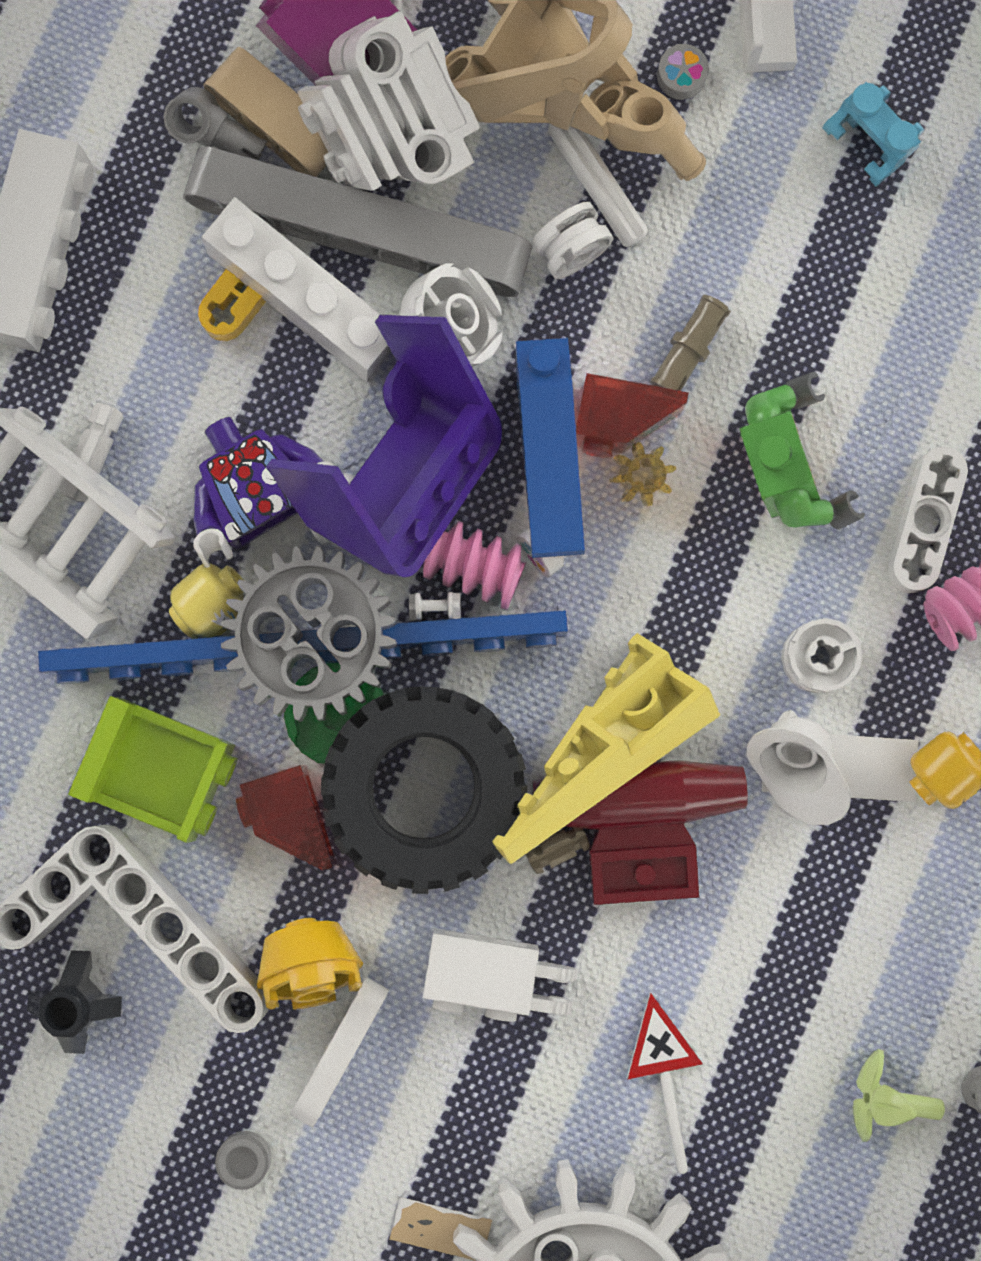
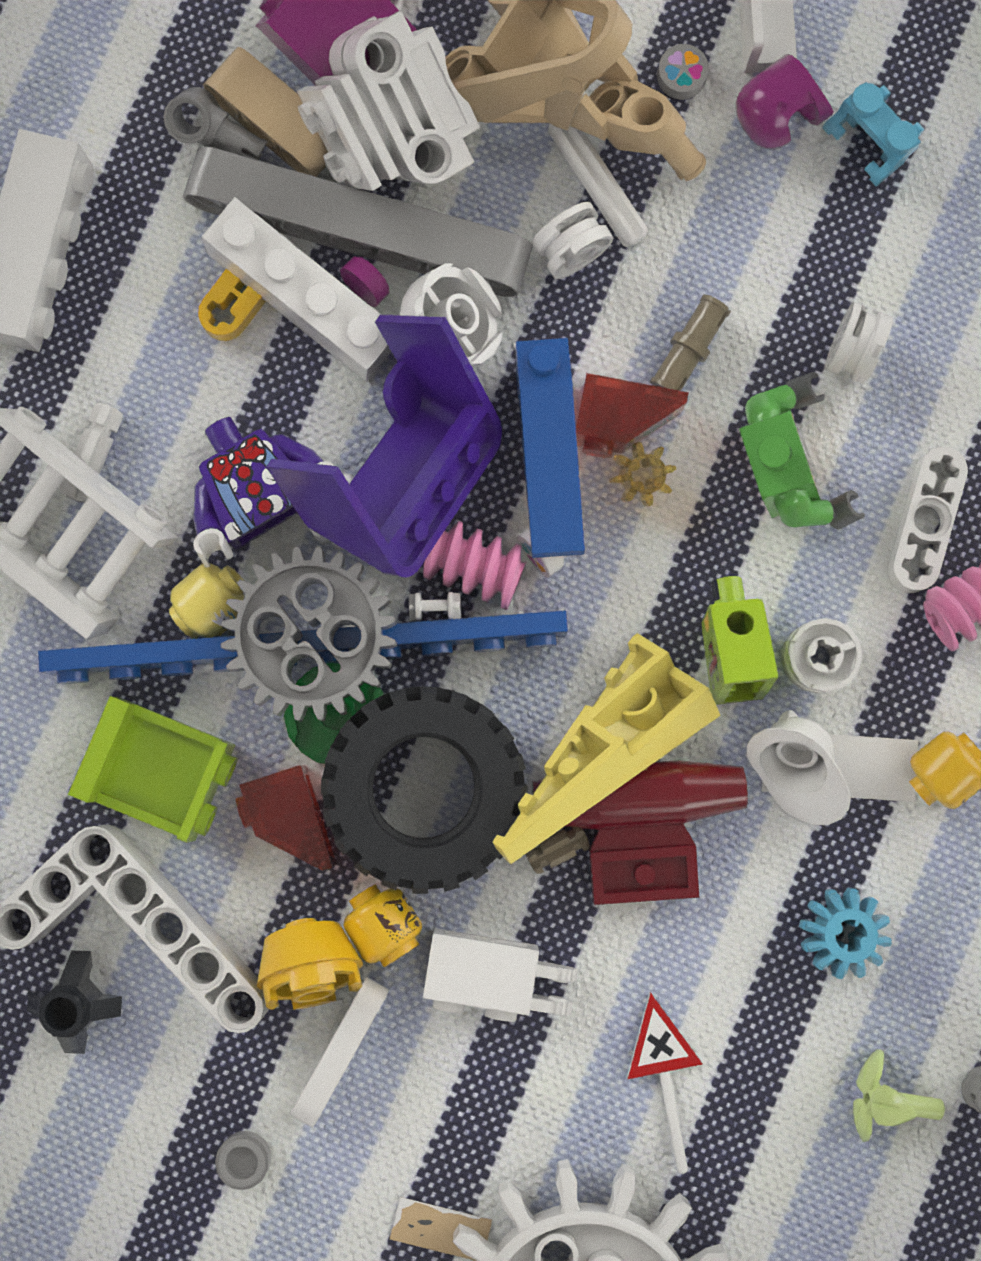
none -> magenta tile [340,256,390,307]
none -> yellow head [343,884,422,968]
none -> lime torso [702,576,779,705]
none -> magenta helmet [735,54,834,150]
none -> medium azure gear [799,888,892,979]
none -> white wheel [825,302,893,384]

